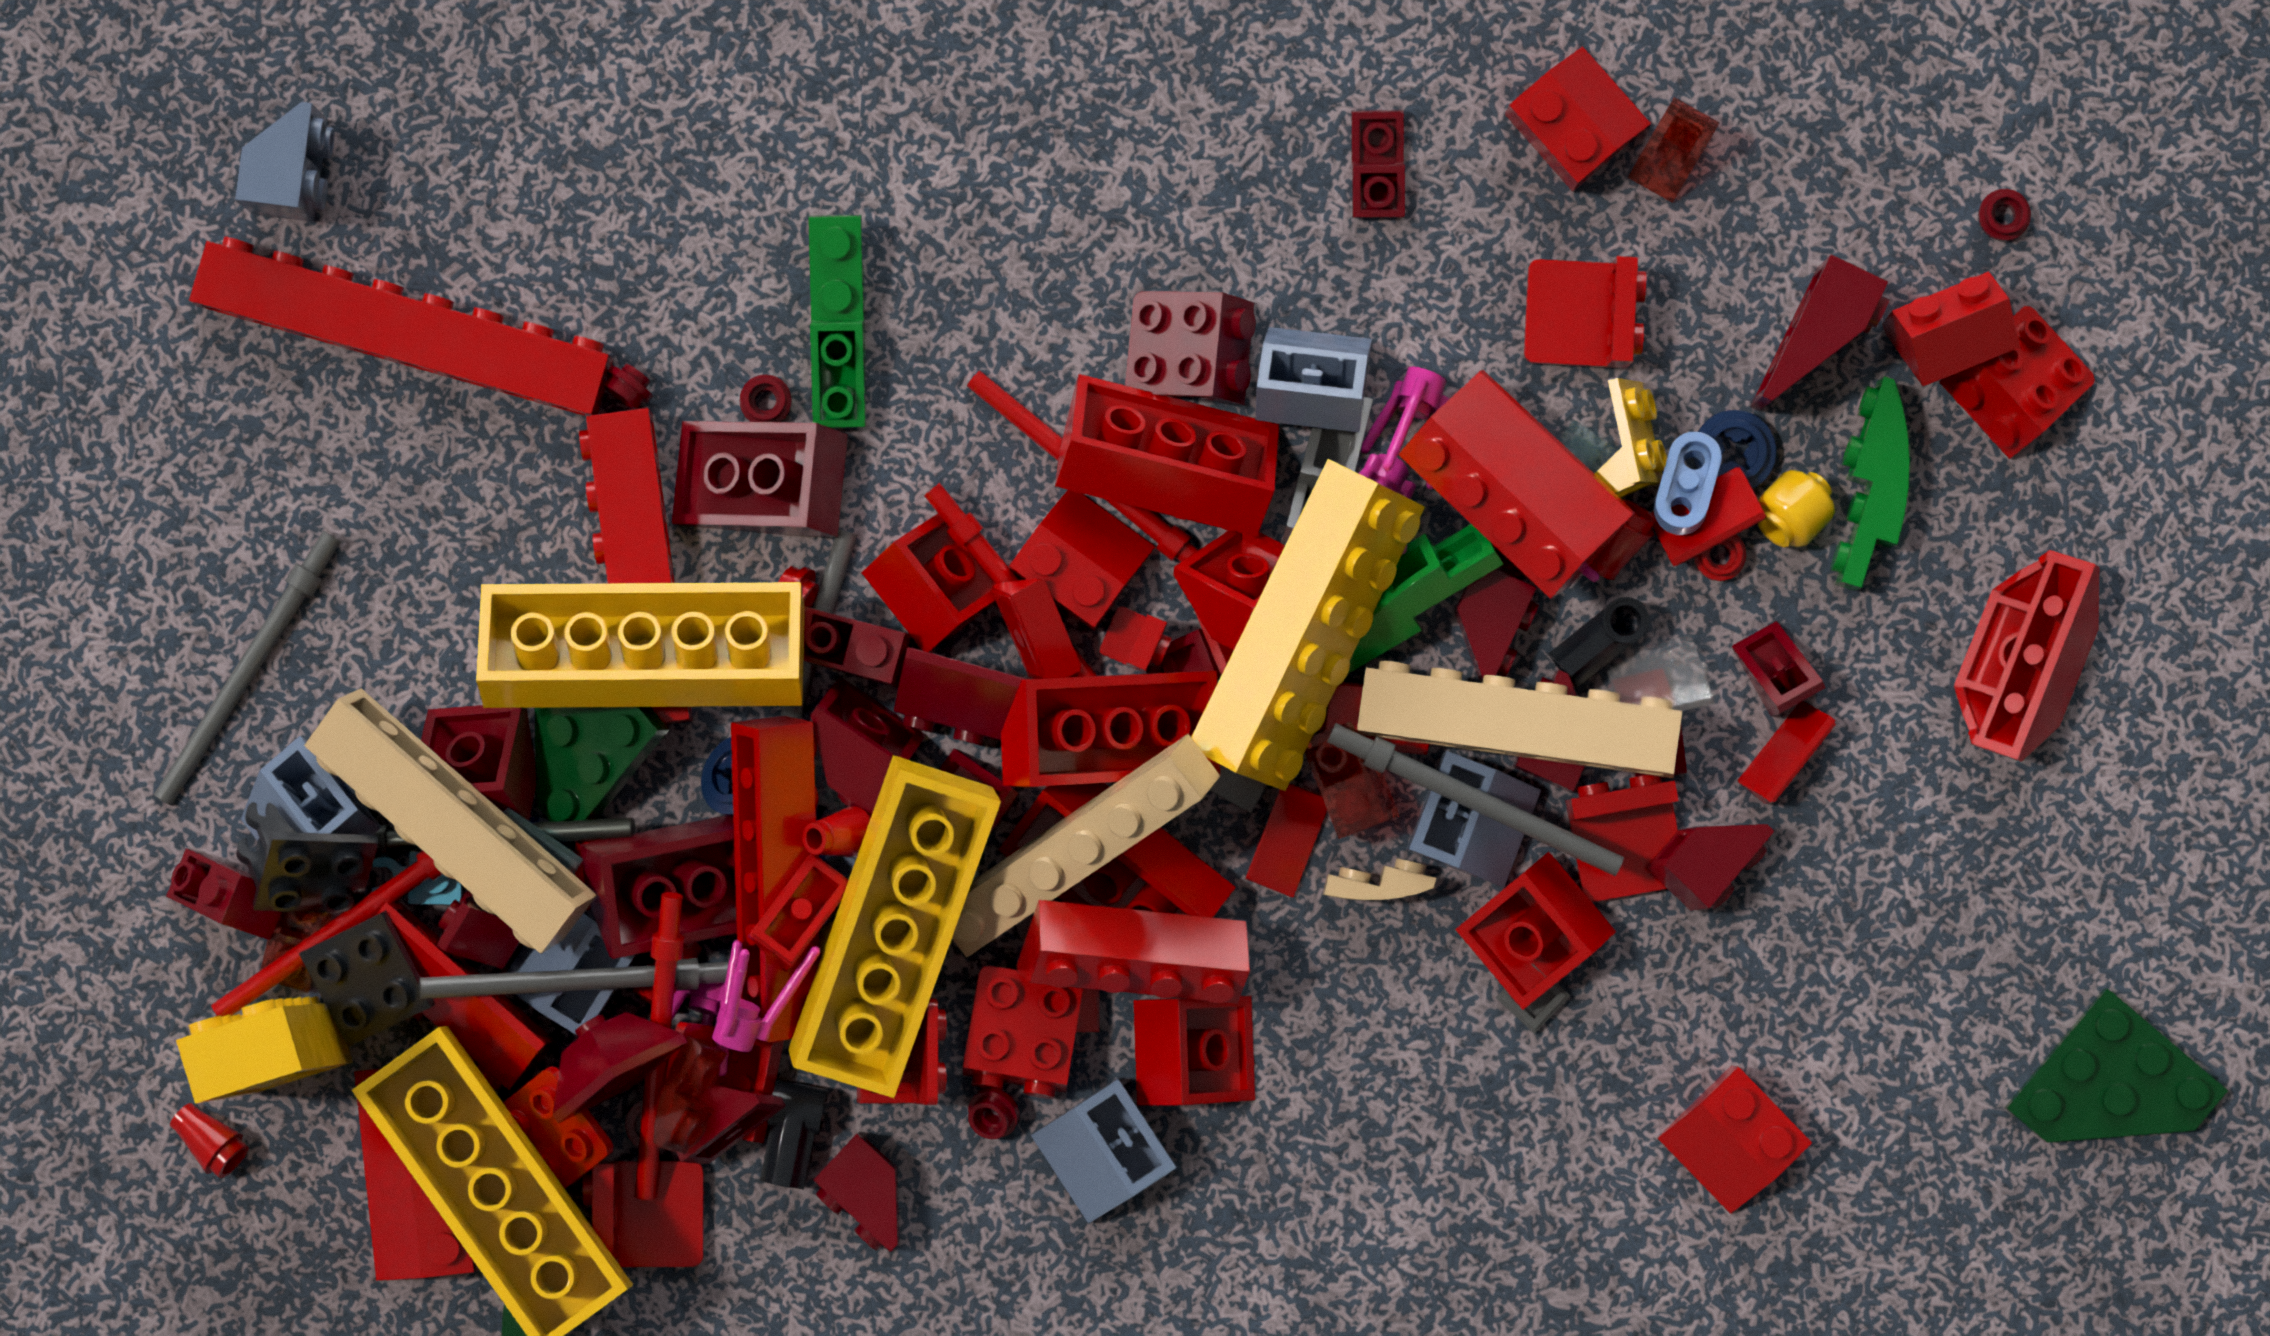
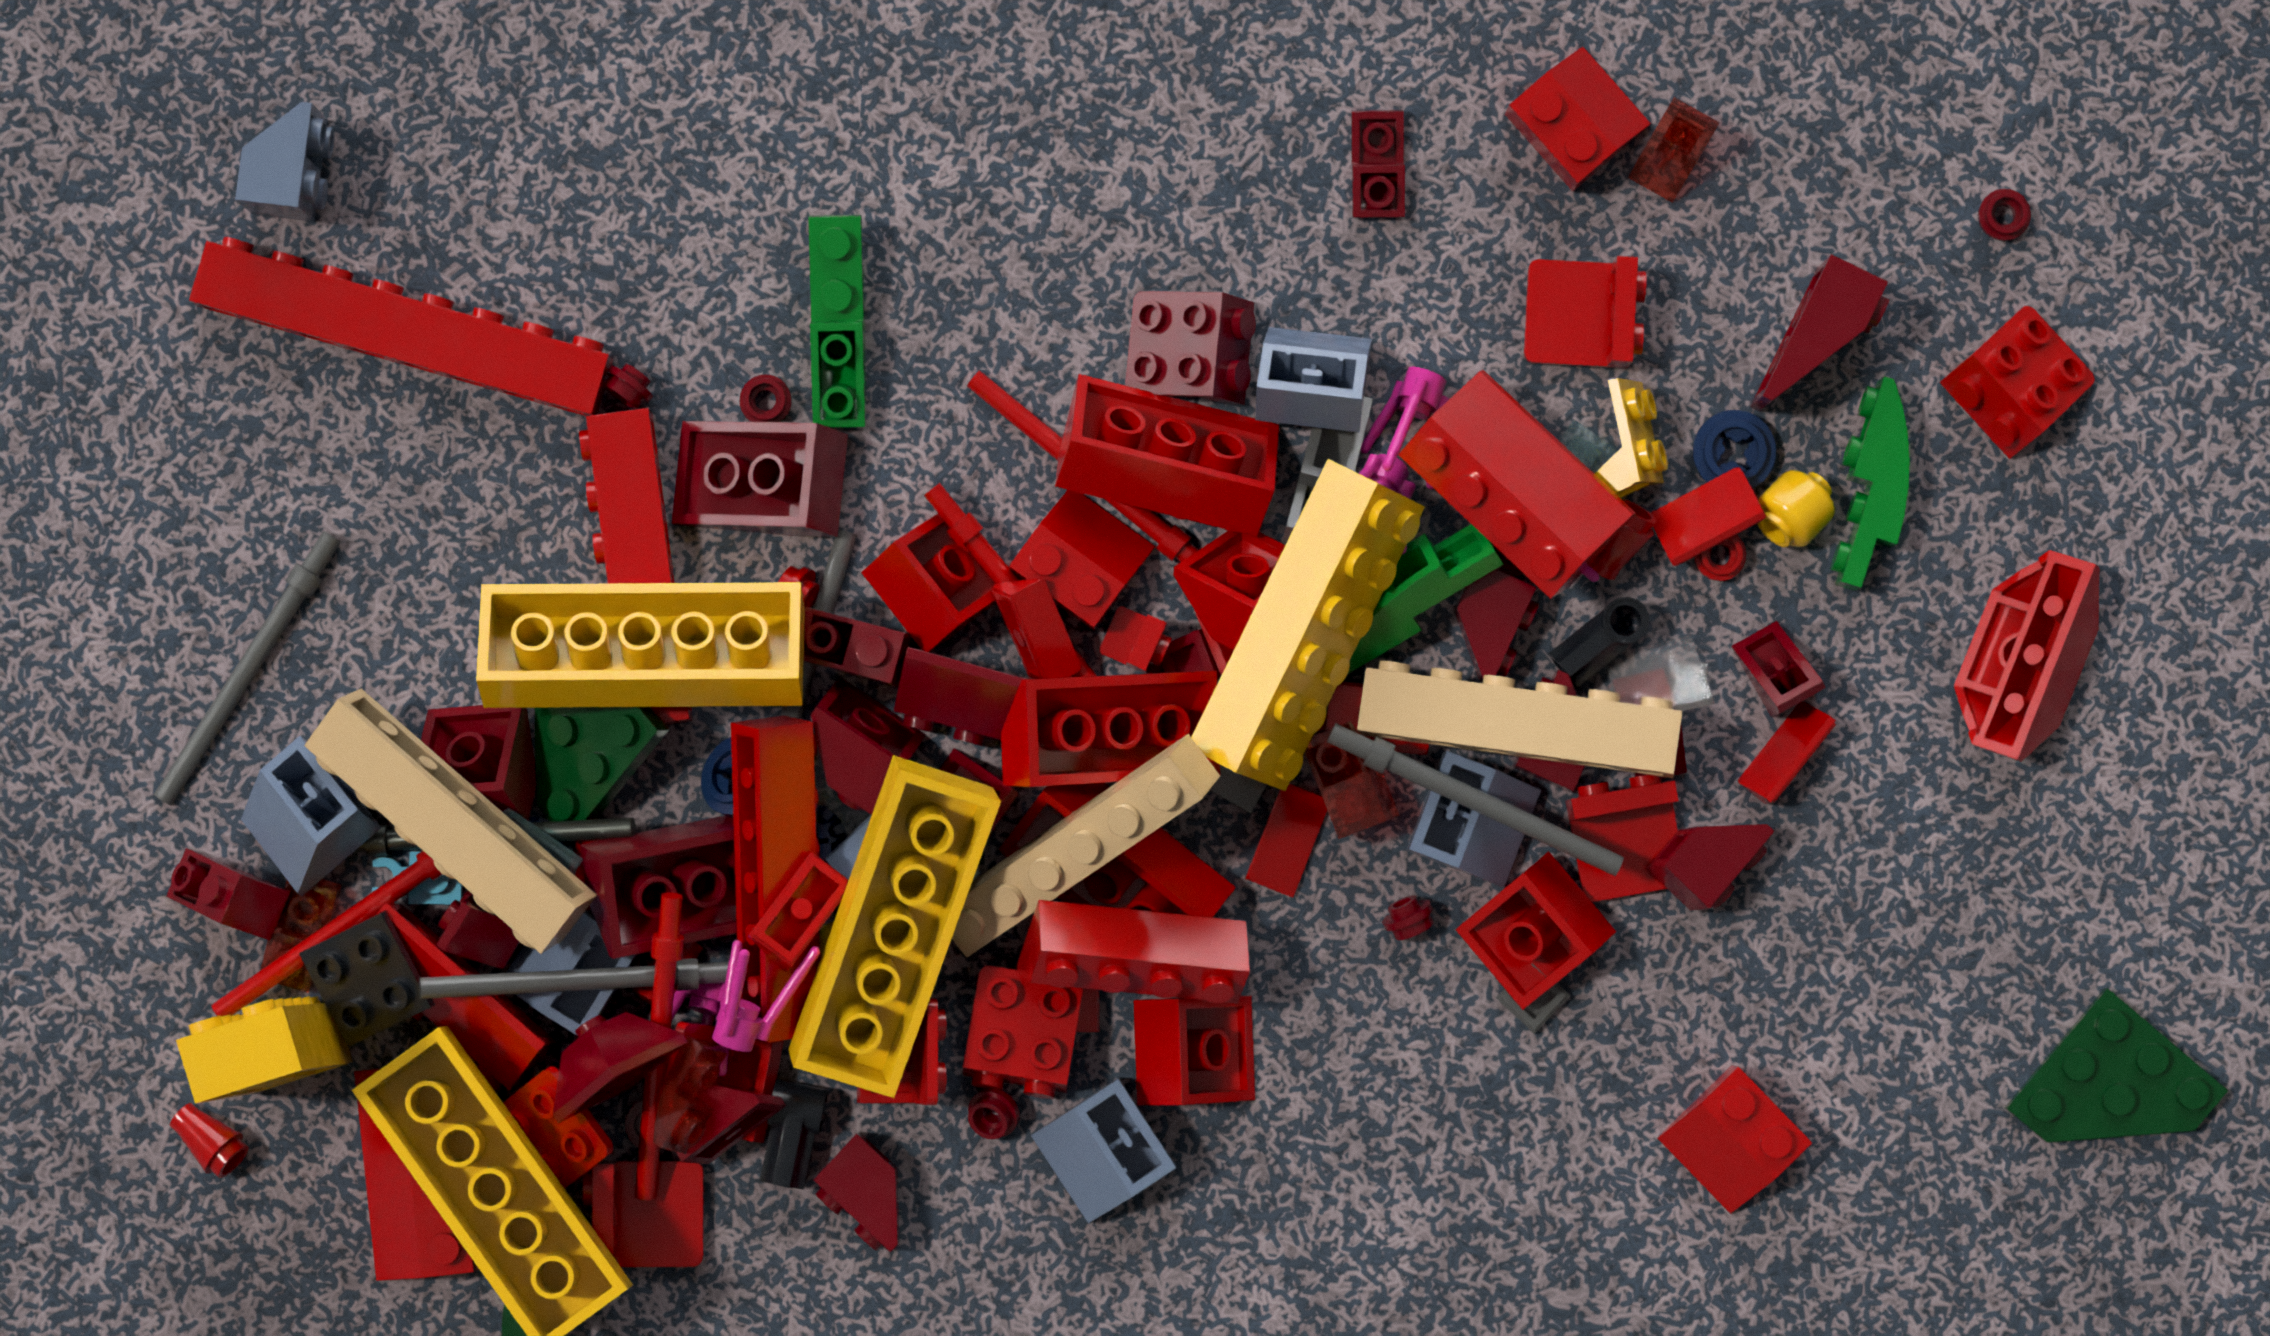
black plate [236,802,378,914] -> none
red cone [802,806,872,858] -> none
tan slope [1322,858,1436,900] -> none
medium blue plate [1654,432,1722,535] -> none
red slope [1882,271,2020,387] -> none
none -> dark red plate [1382,895,1434,940]

